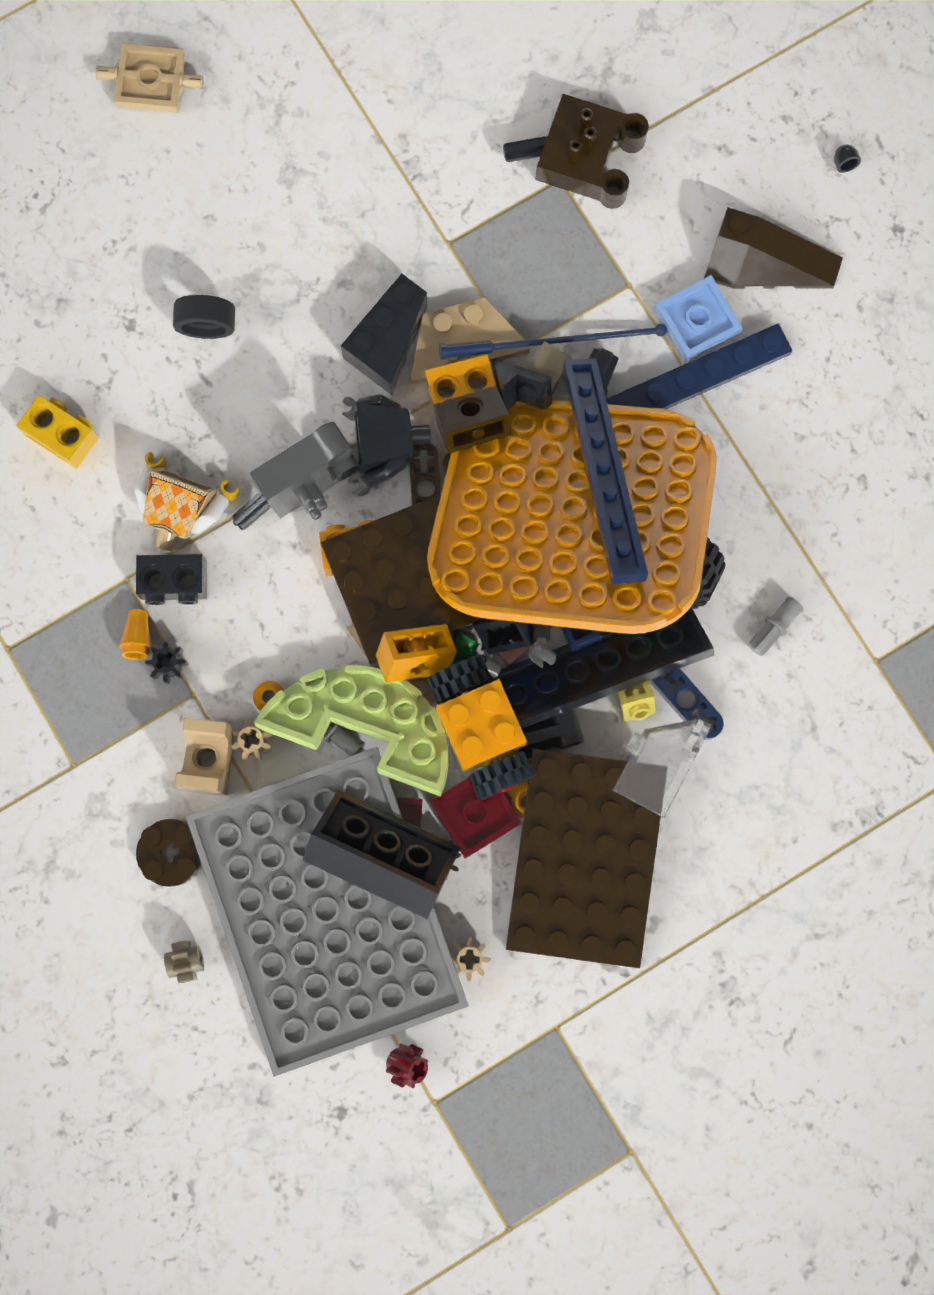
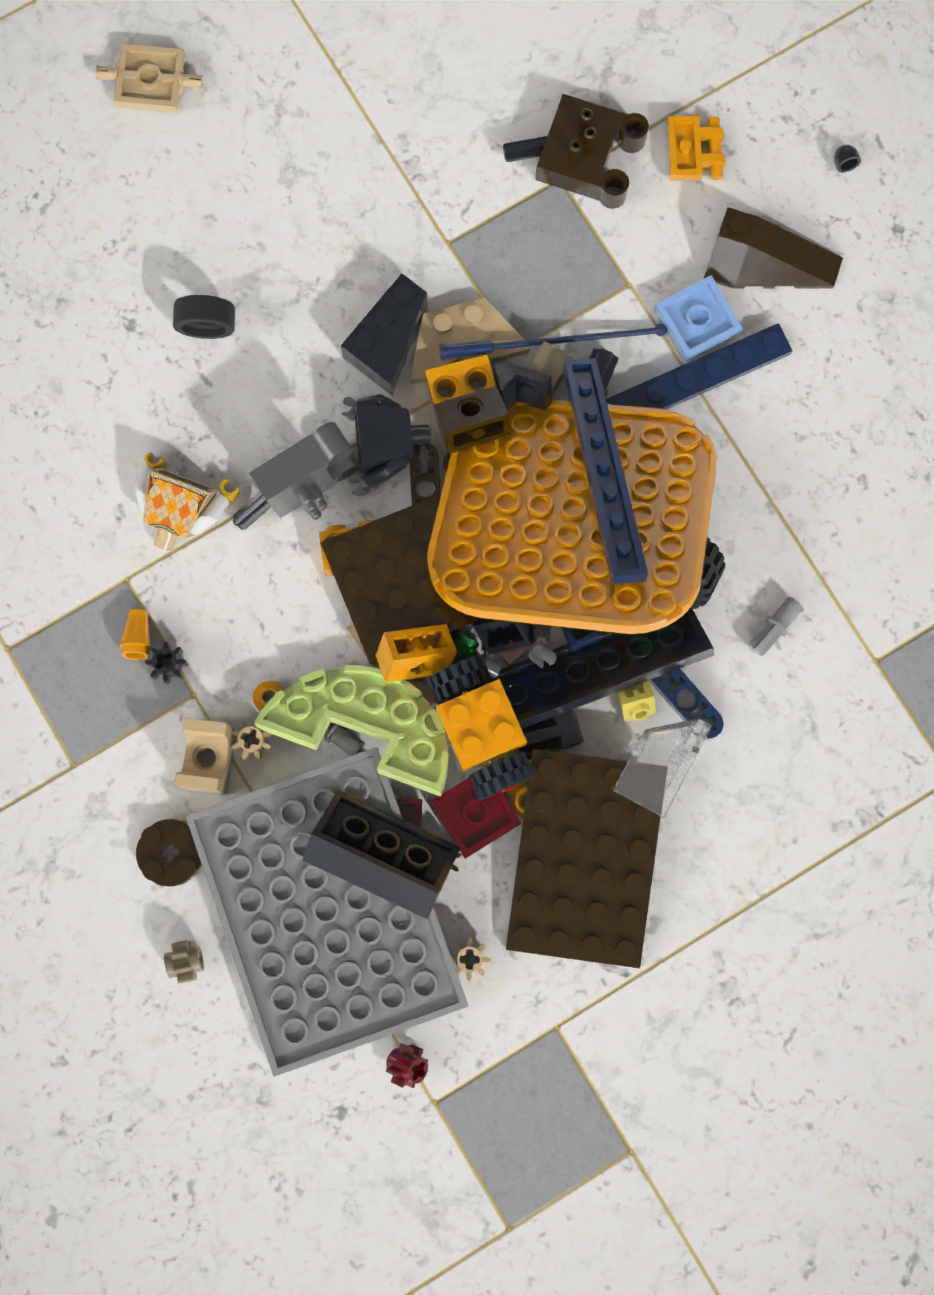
yellow brick [16,395,99,469] -> none
black brick [136,554,207,605] -> none
none -> light orange plate [667,115,726,181]

